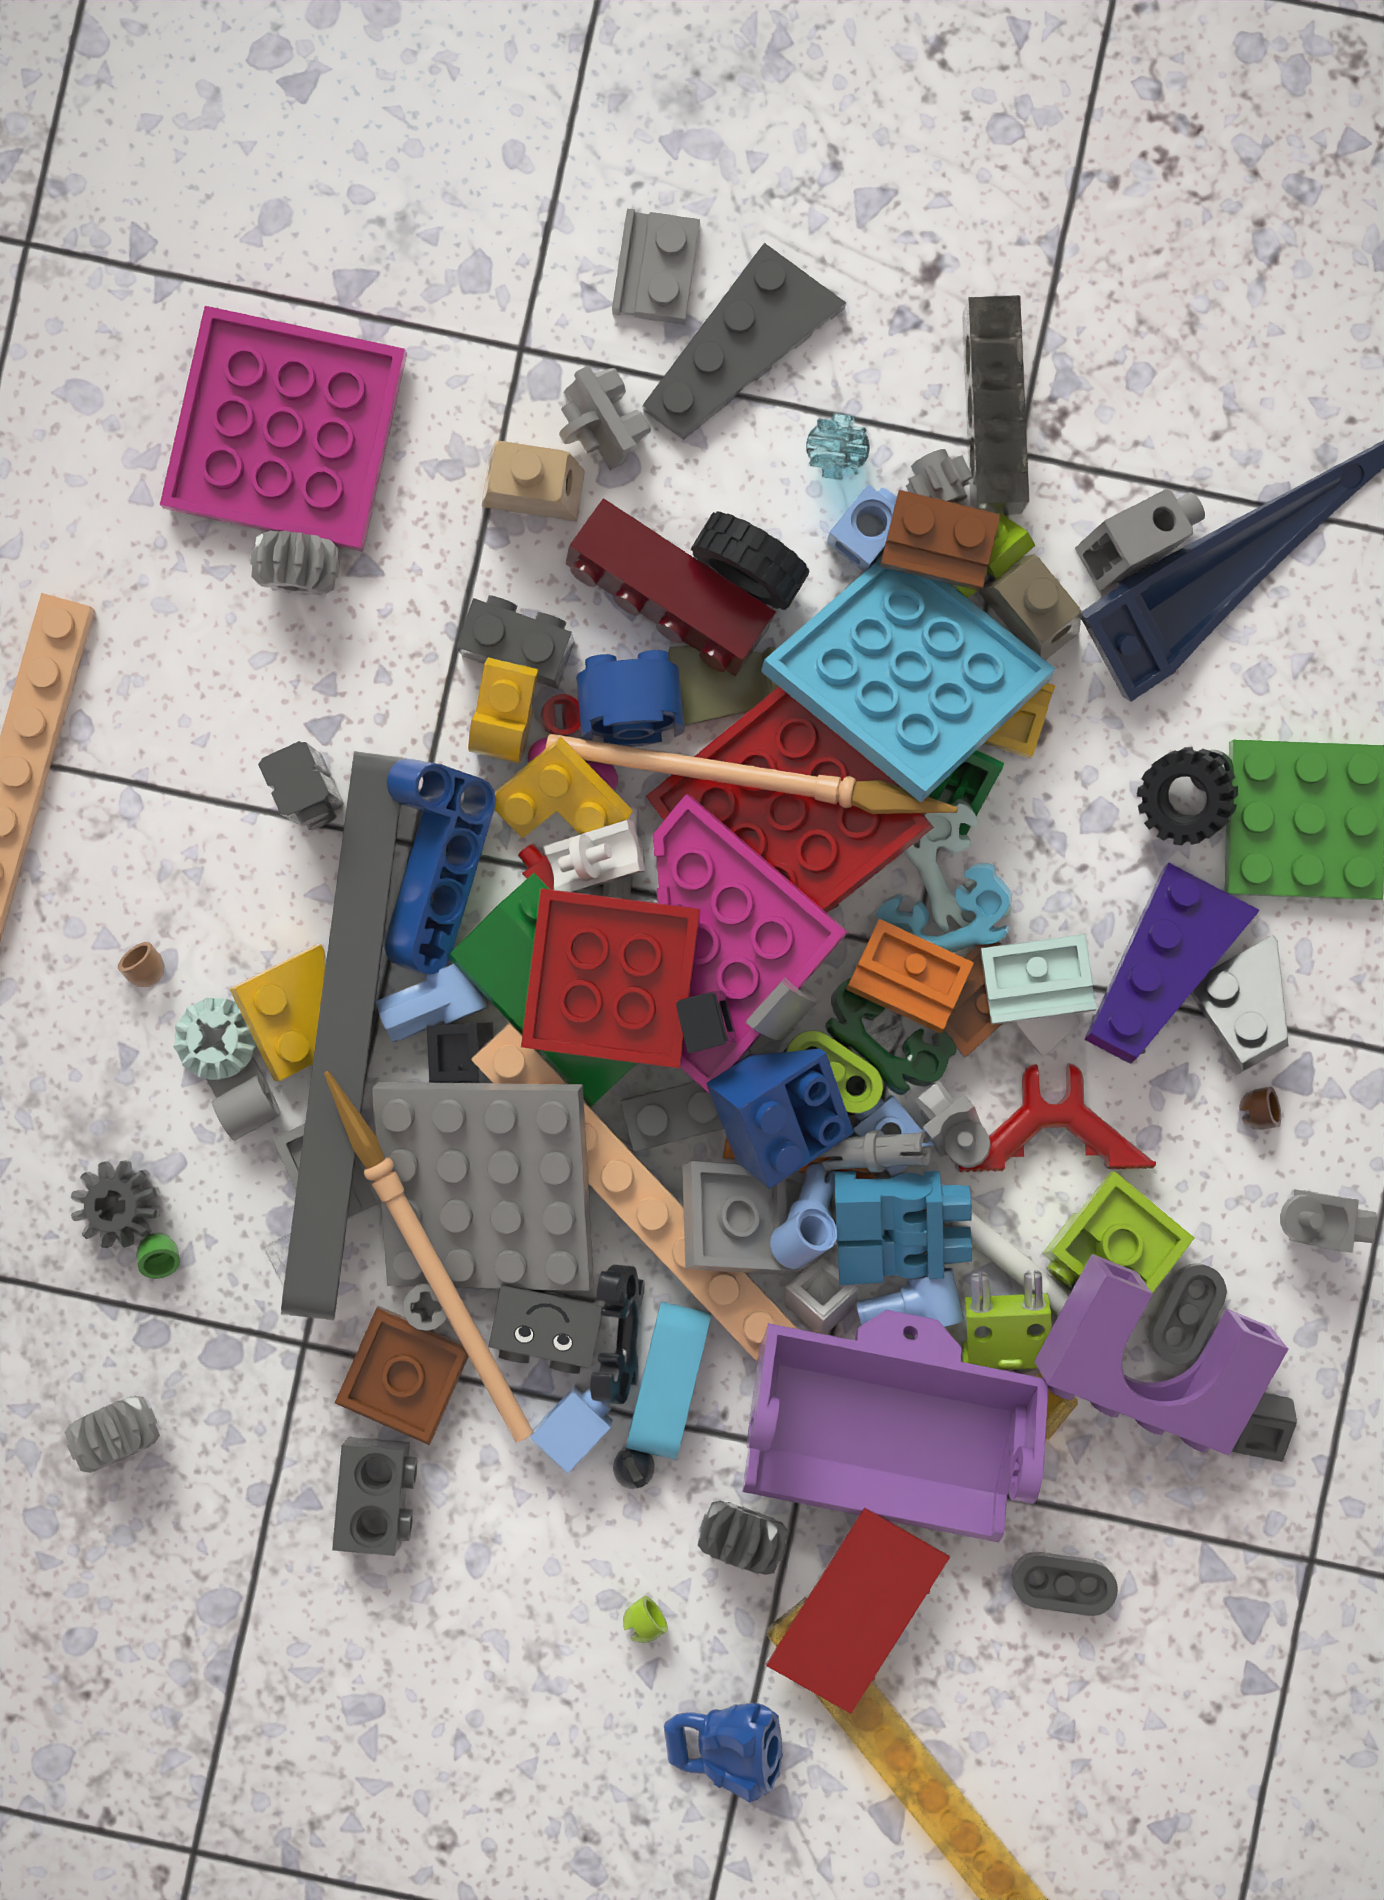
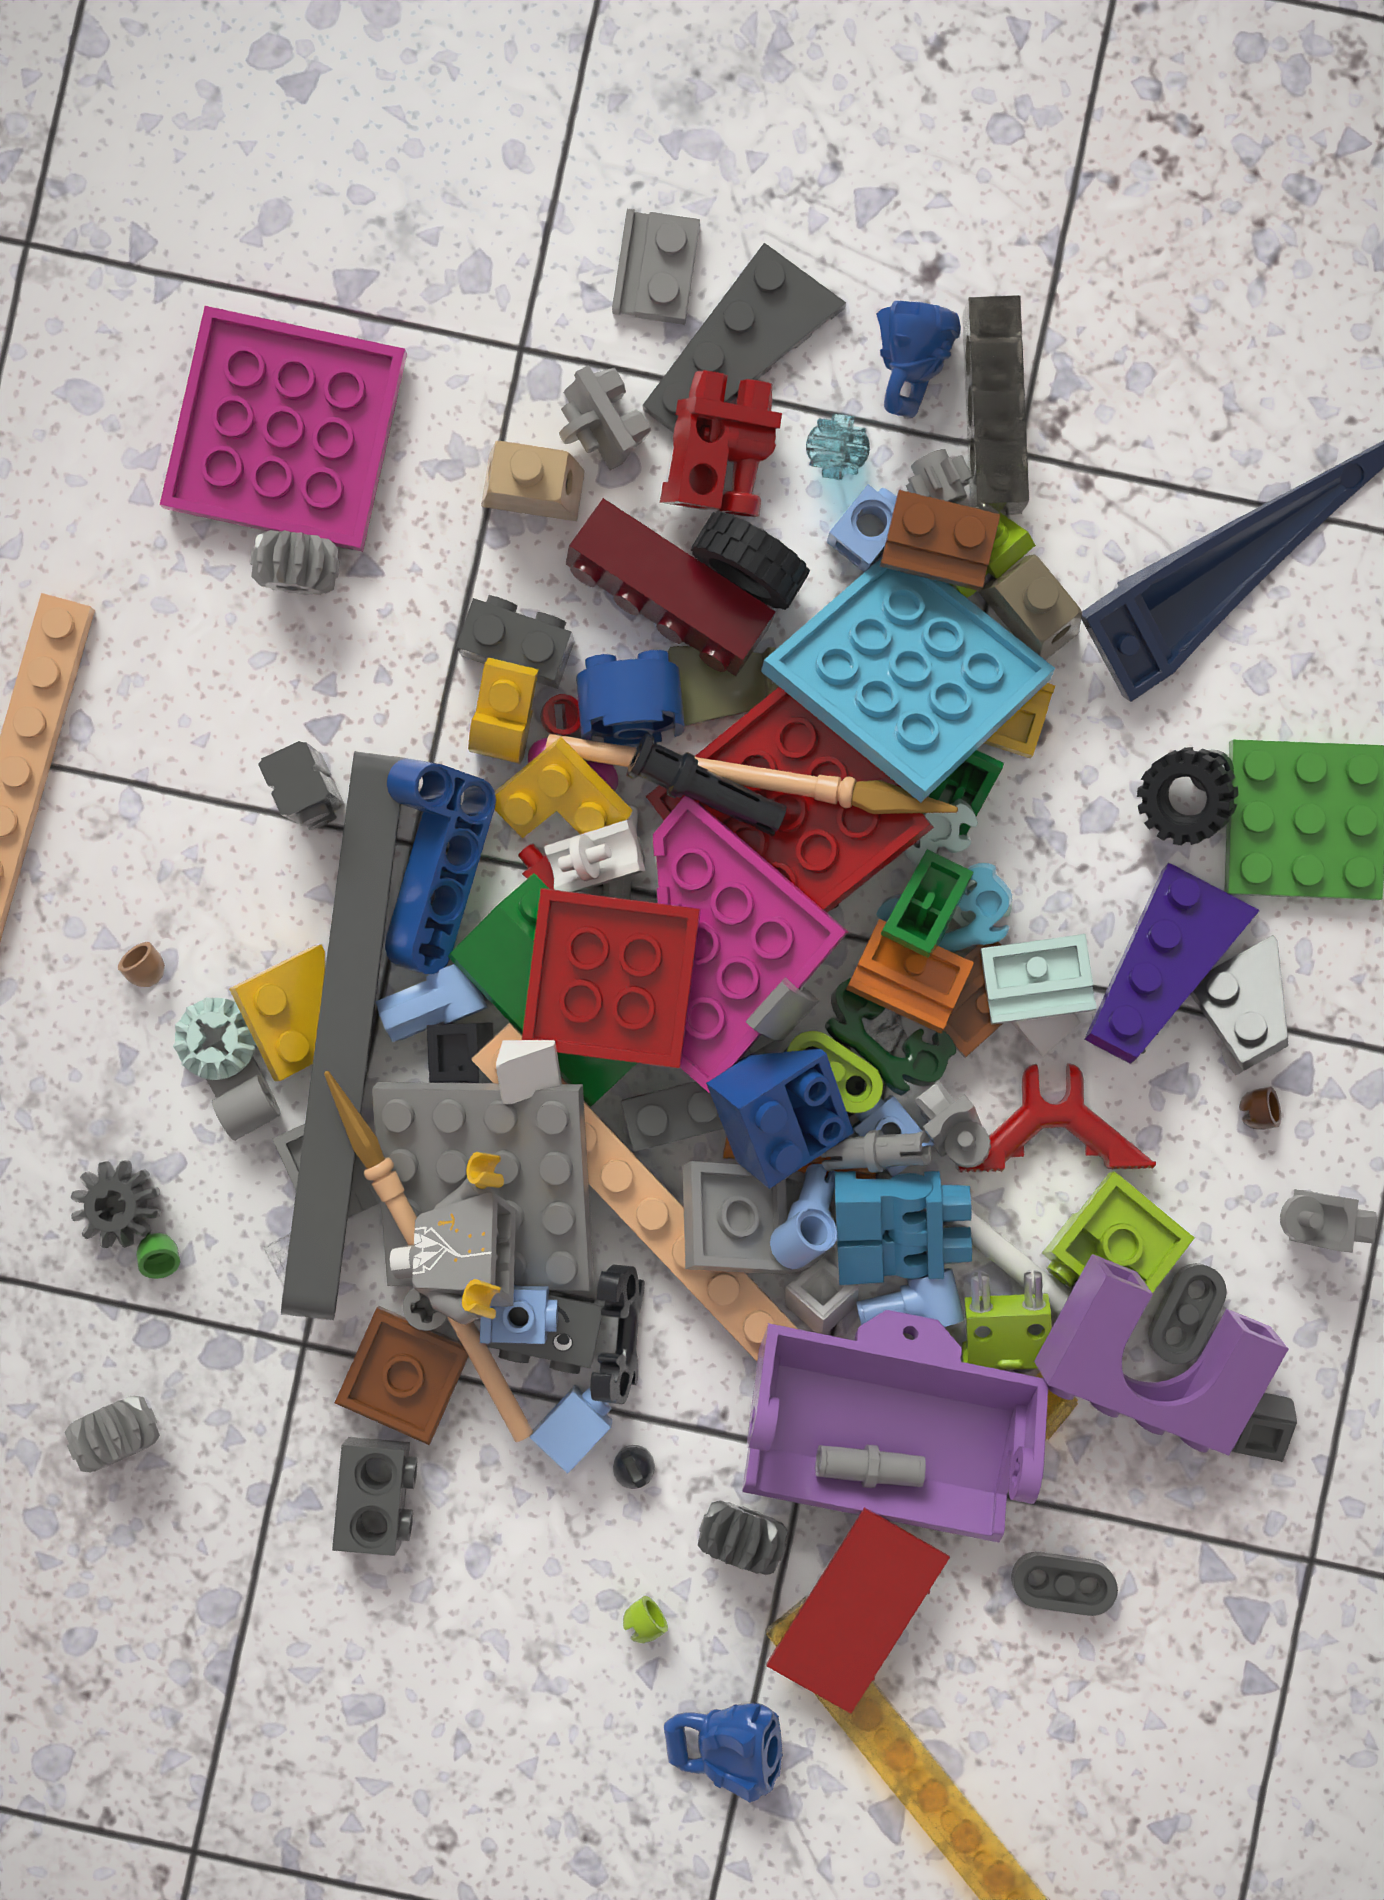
medium azure beam [626,1301,711,1460] -> none
black slope [676,990,737,1054] -> none
light grey torso [1075,489,1205,592] -> none
none -> light grey torso [390,1152,516,1325]
none -> light blue brick [480,1285,558,1344]
none -> white slope [496,1040,562,1104]
none -> black pin [626,733,787,837]
none -> red hips [659,370,782,517]
none -> light grey pin [815,1444,926,1488]
none -> blue piece [876,301,961,419]
none -> green slope [881,849,974,958]

